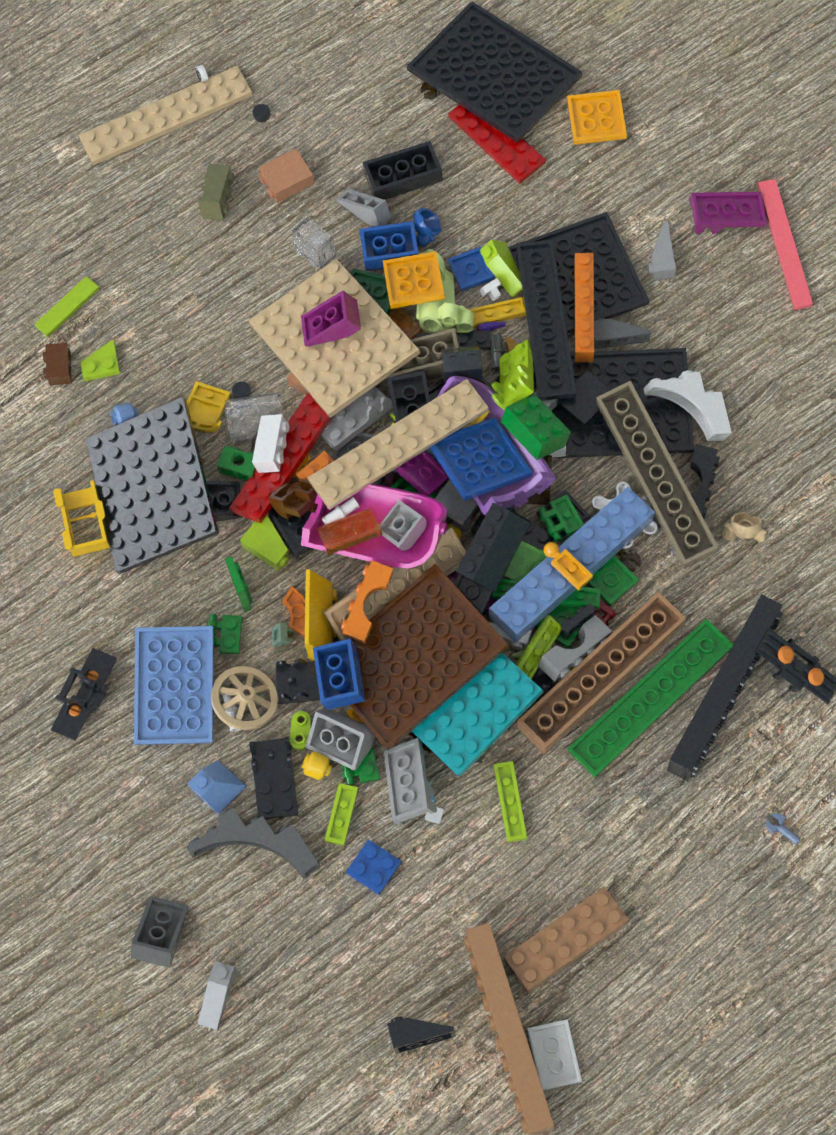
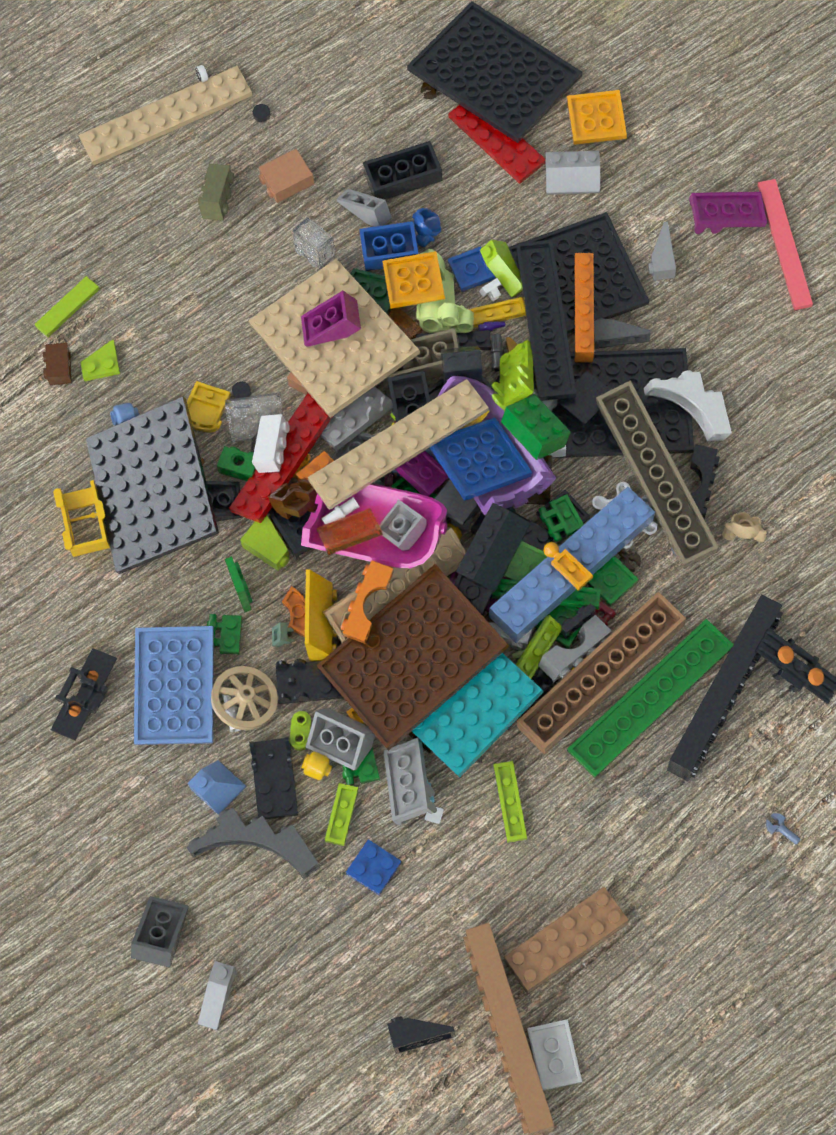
blue brick [313,639,365,710] -> none
none -> light grey slope [545,151,600,195]

